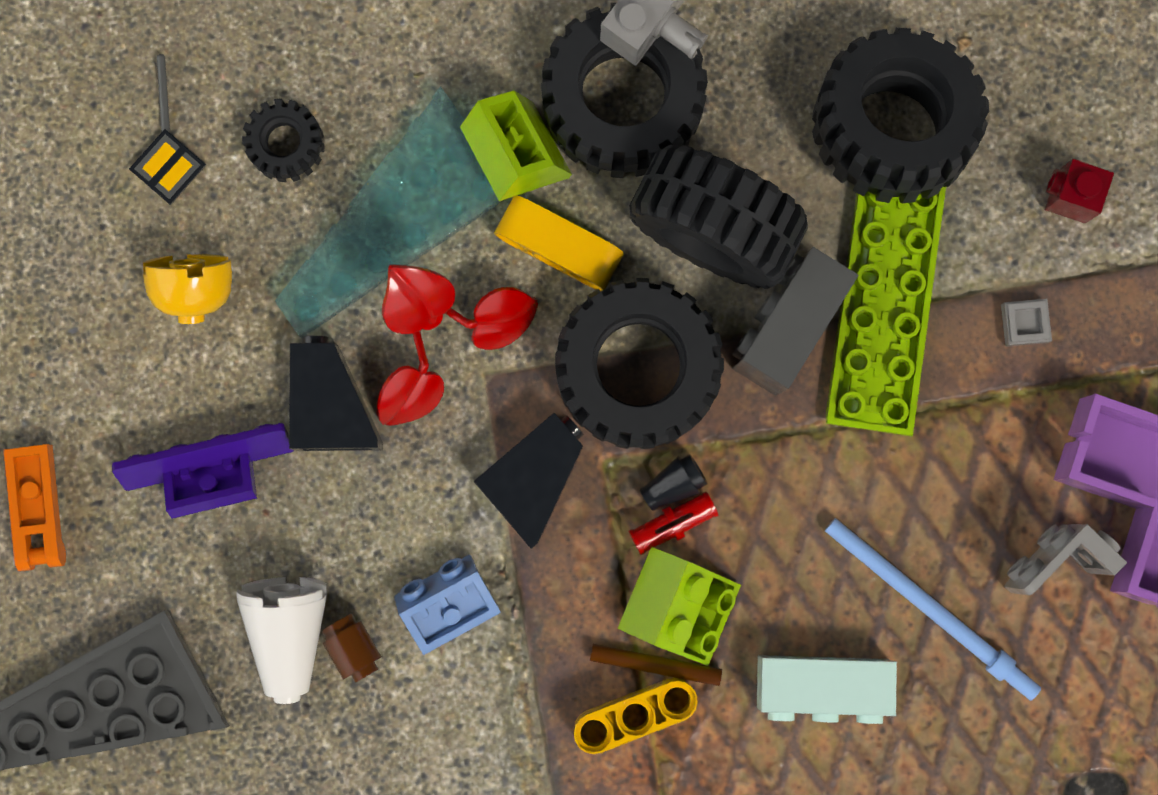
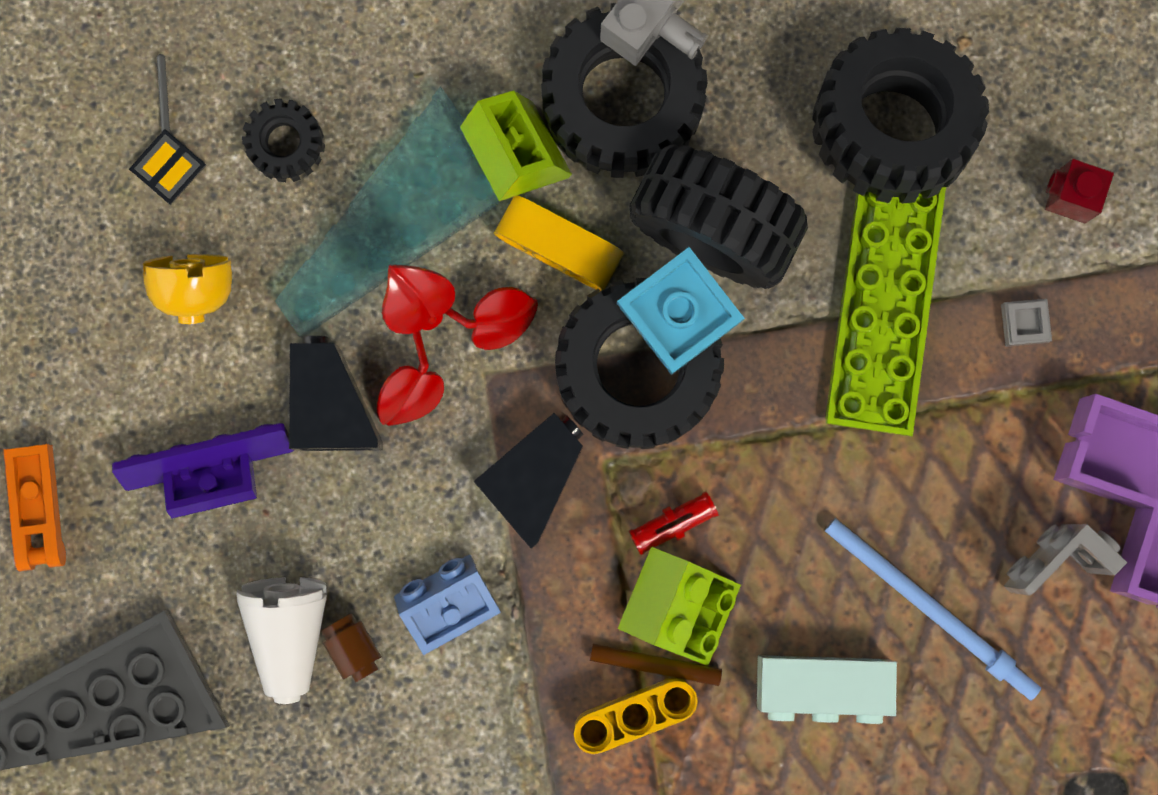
black cone [640,454,708,511] -> none
dark grey brick [731,247,859,396] -> none
none -> medium azure plate [617,247,745,375]

